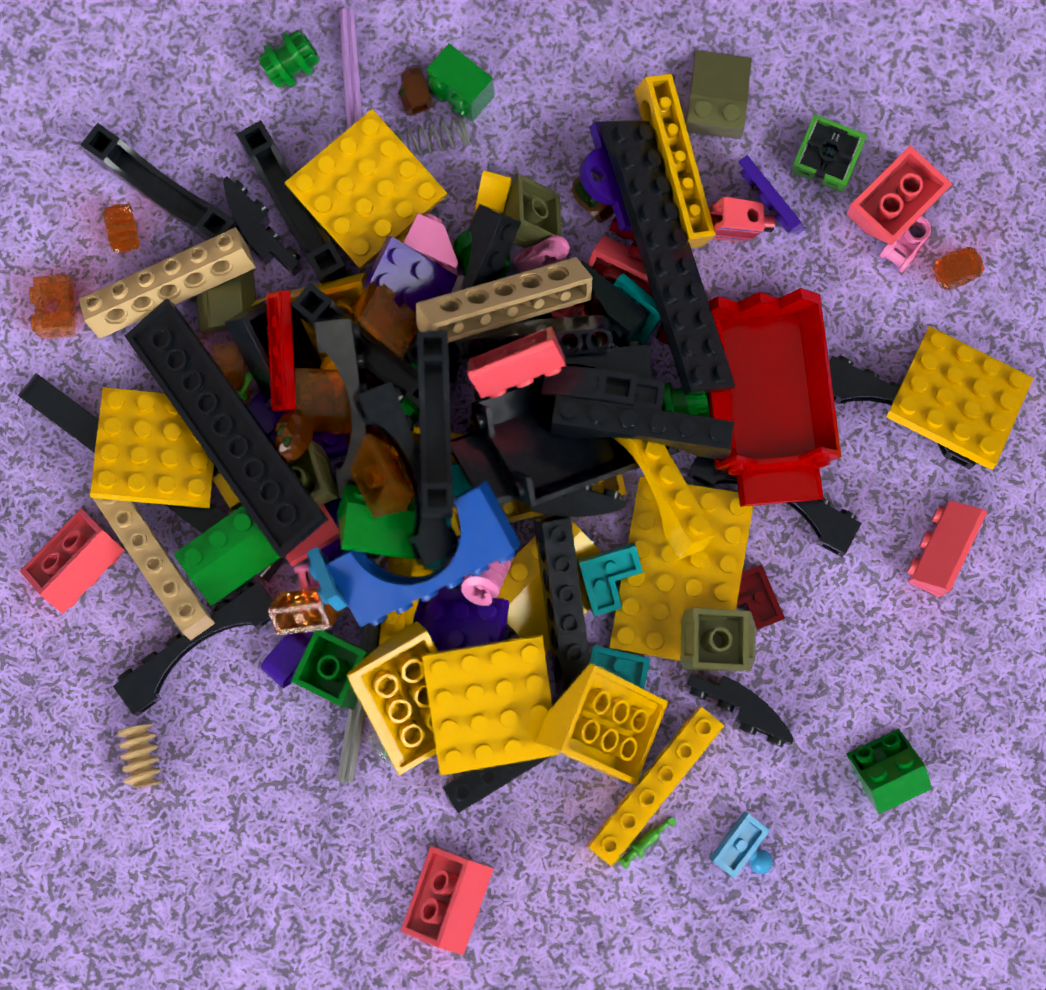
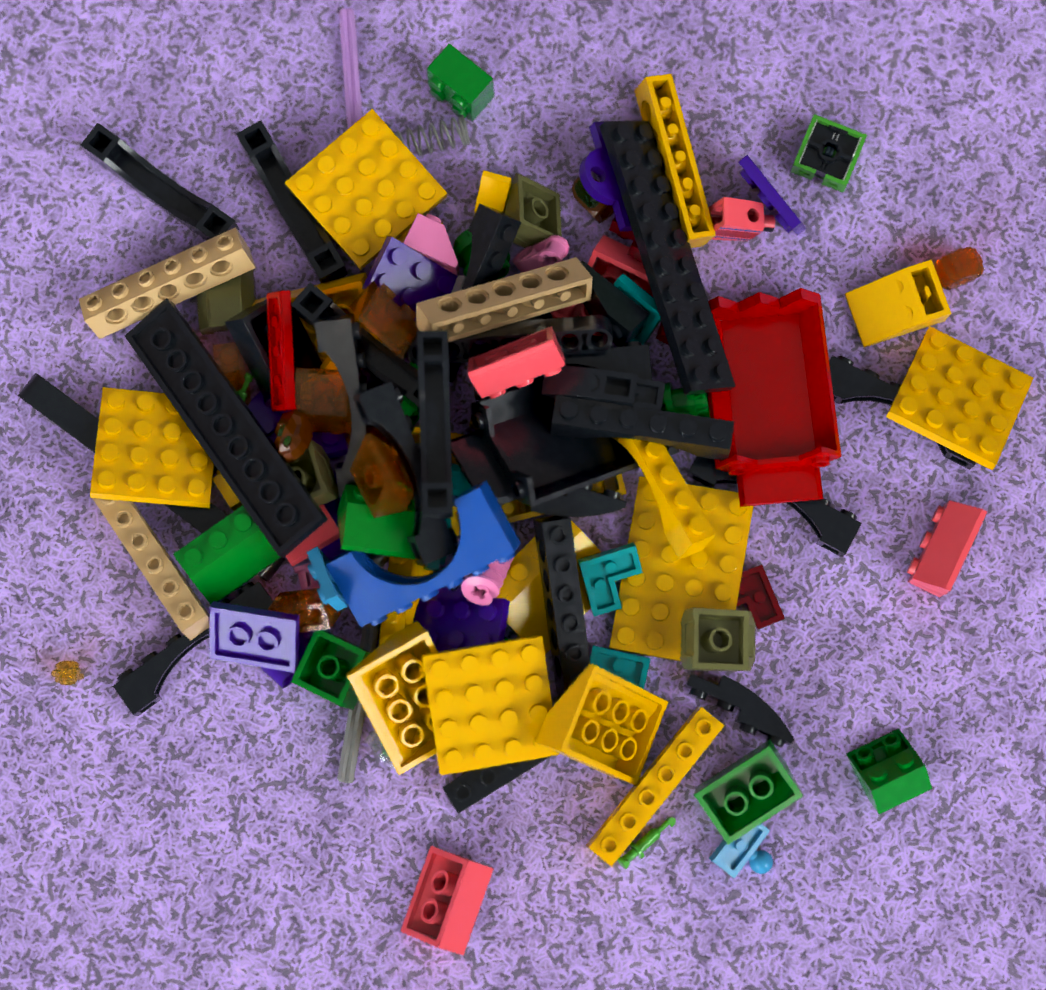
coral slope [20,508,125,614] -> none
clear orange brick [29,274,76,340] -> none
clear orange gear [103,203,140,253] -> none
tan piece [118,724,162,788] -> none
black slope [223,176,302,276] -> none
green piece [258,30,320,88] -> none
reddish brown rock [398,65,433,116] -> none
olive slope [686,51,752,140] -> none
coral slope [847,145,952,245] -> none
bright pink piece [879,217,931,273] -> none
none -> clear yellow plate [51,661,84,685]
none -> plate [209,601,299,673]
none -> green slope [694,739,804,845]
none -> yellow slope [844,259,951,348]

